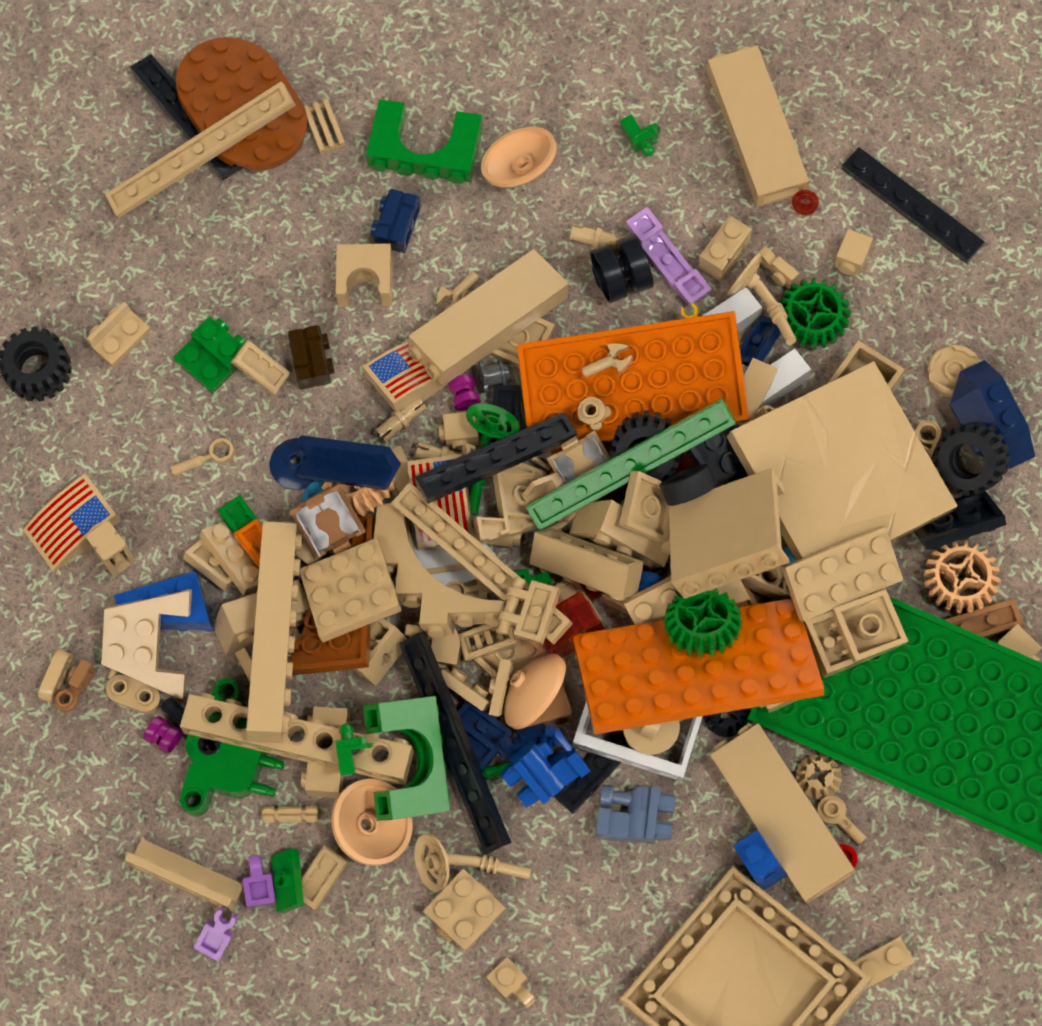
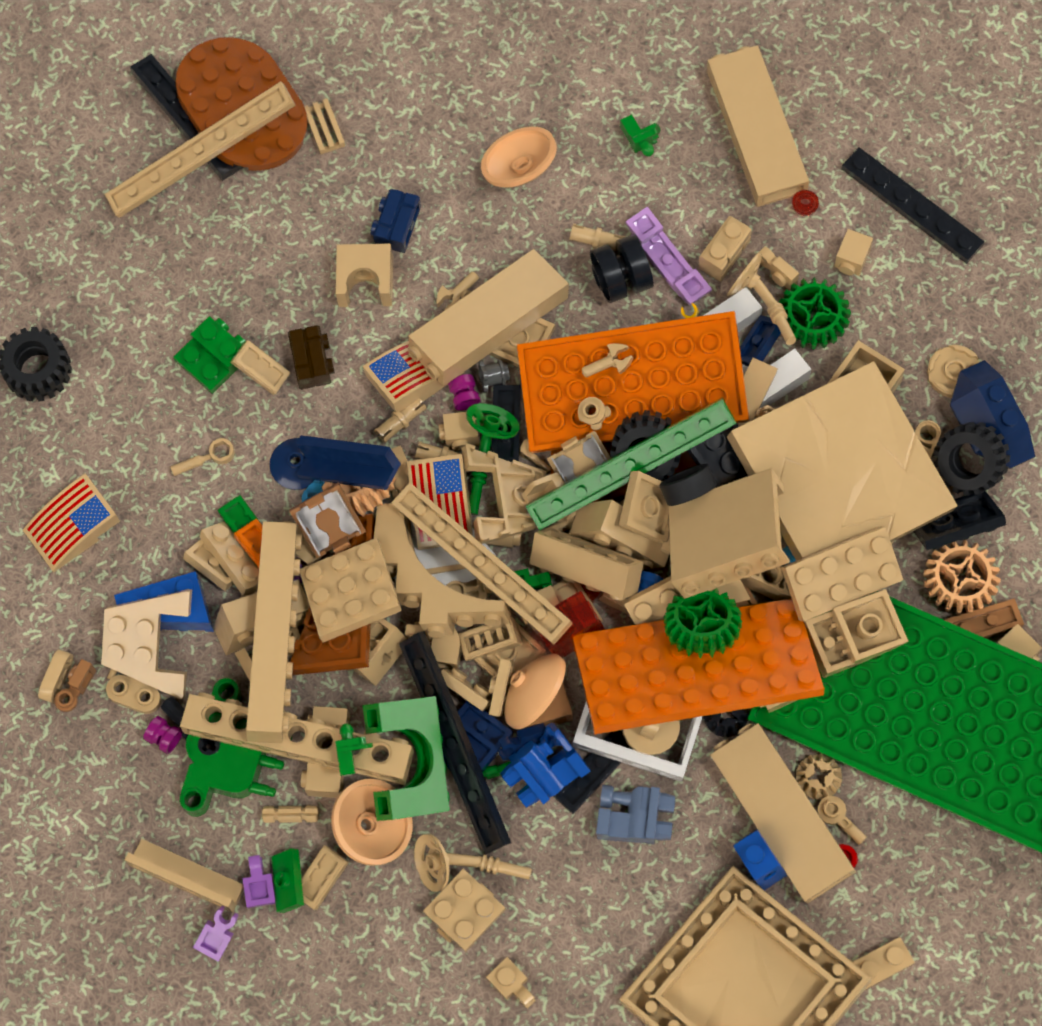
tan brick [86,521,135,576] -> none
tan bracket [87,302,151,368] -> none
green arch [366,99,483,184] -> none
black plate [415,412,577,504] -> none
tan plate [497,577,561,645] -> none

